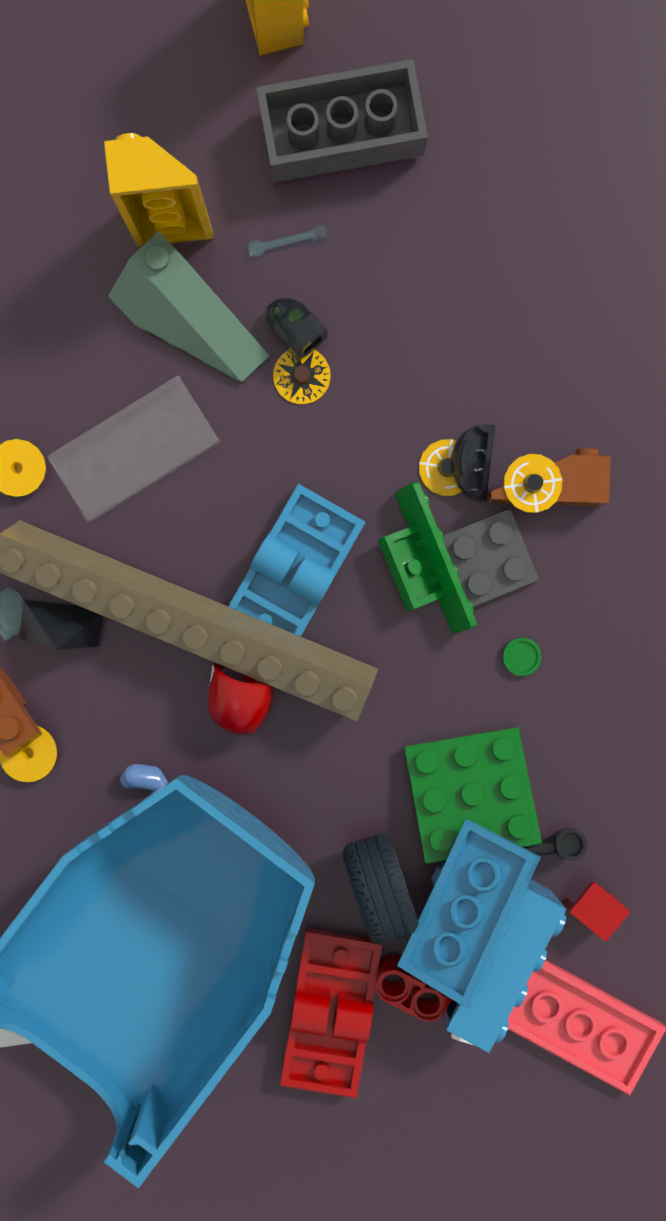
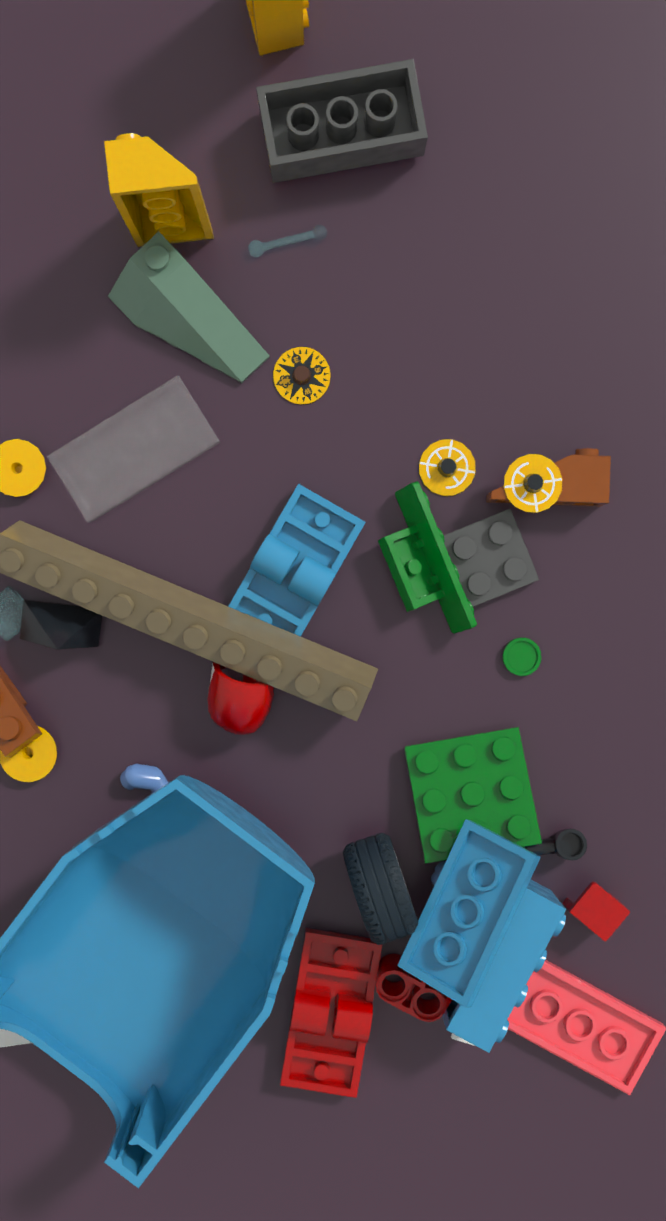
black rock [266,298,328,361] -> none
black tile [451,425,495,502] -> none

